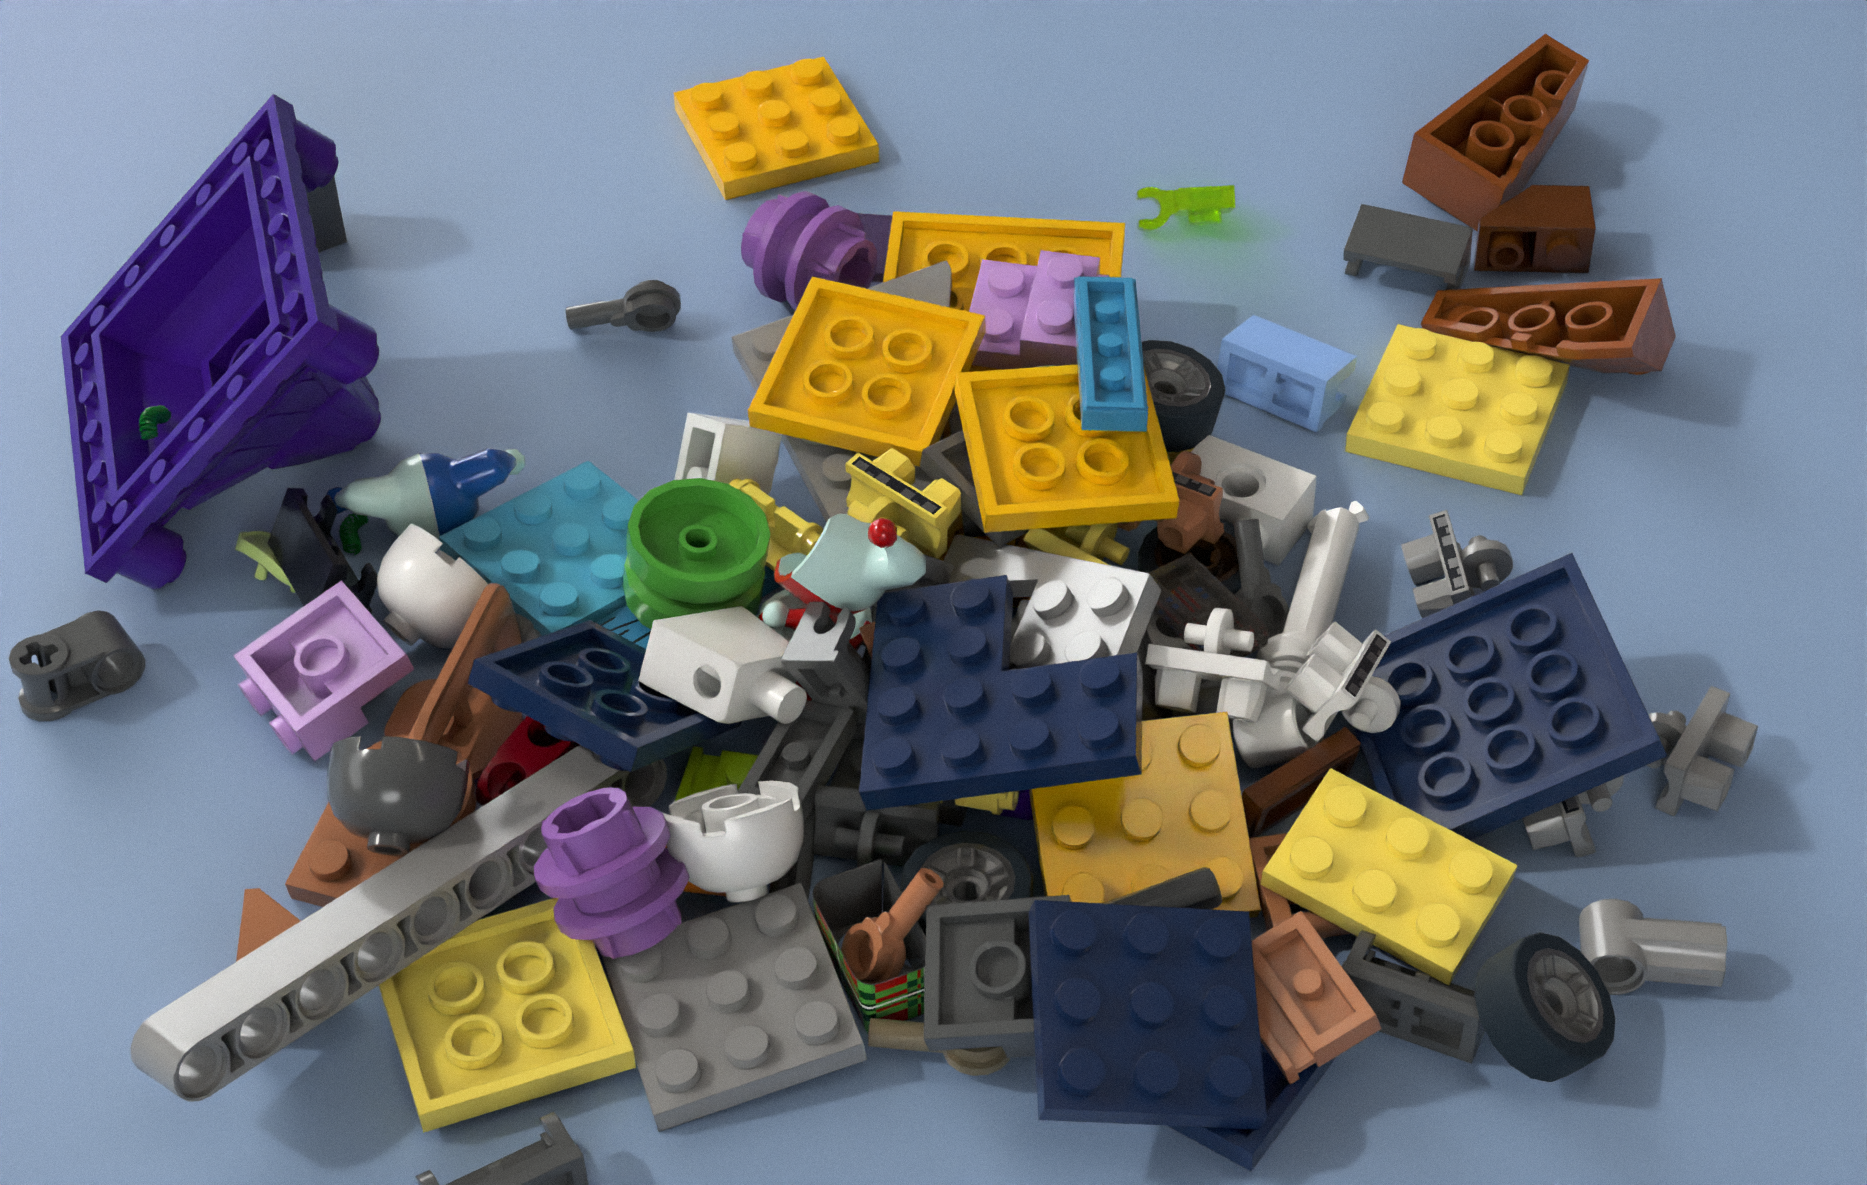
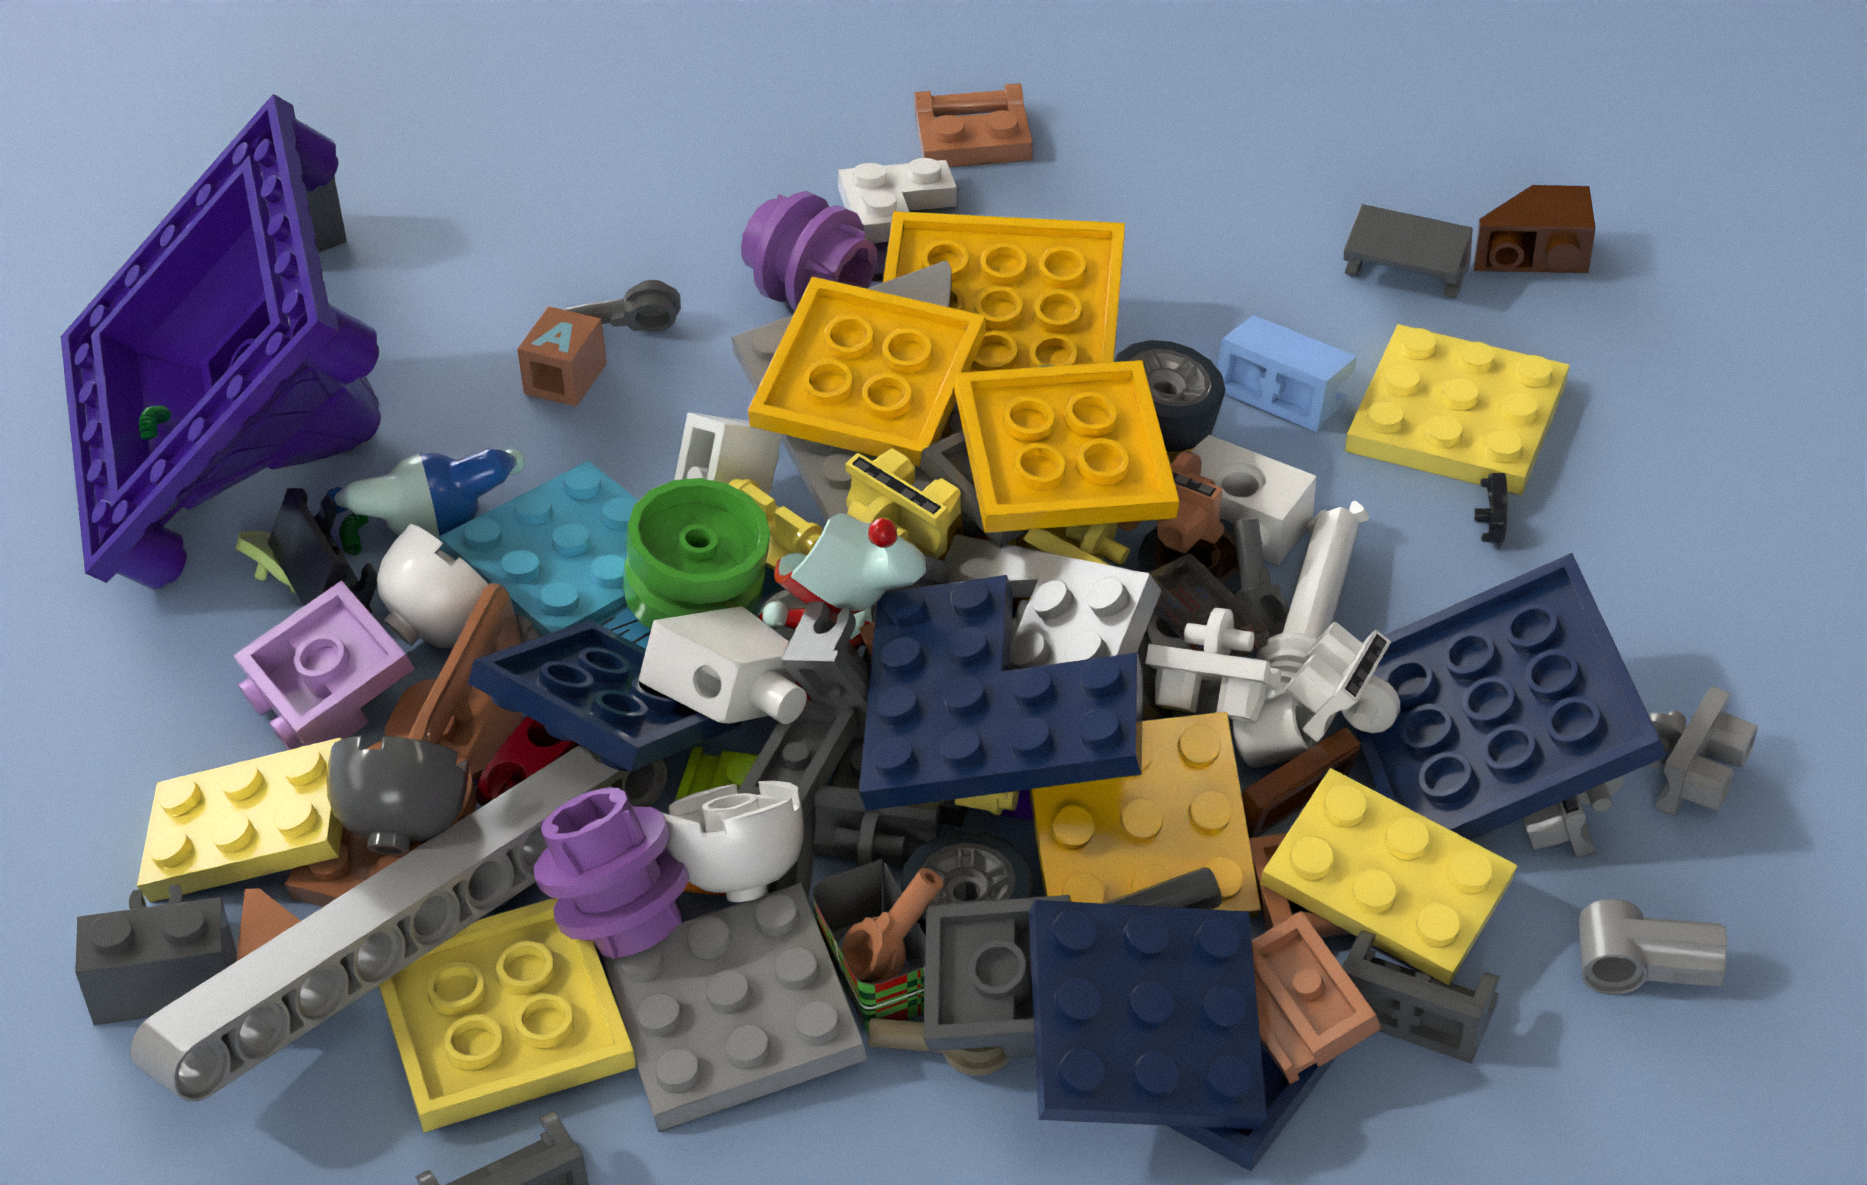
dark grey piece [9,610,145,721] -> none
yellow plate [673,56,879,200] -> none
lavender plate [969,250,1110,369] -> none
dark azure tile [1073,276,1148,432] -> none
clear neon green plate [1136,185,1236,232] -> none
light grey hips [1401,510,1513,618] -> none
dark orange wedge [1402,34,1589,231] -> none
dark orange wedge [1421,278,1676,375] -> none
black wheel [1474,932,1615,1082] -> none
none -> dark grey brick [75,884,237,1025]
none -> light yellow plate [137,737,343,902]
none -> nougat brick [517,306,607,407]
none -> white plate [838,158,957,243]
none -> nougat plate [914,83,1032,167]
none -> black piece [1474,473,1508,543]

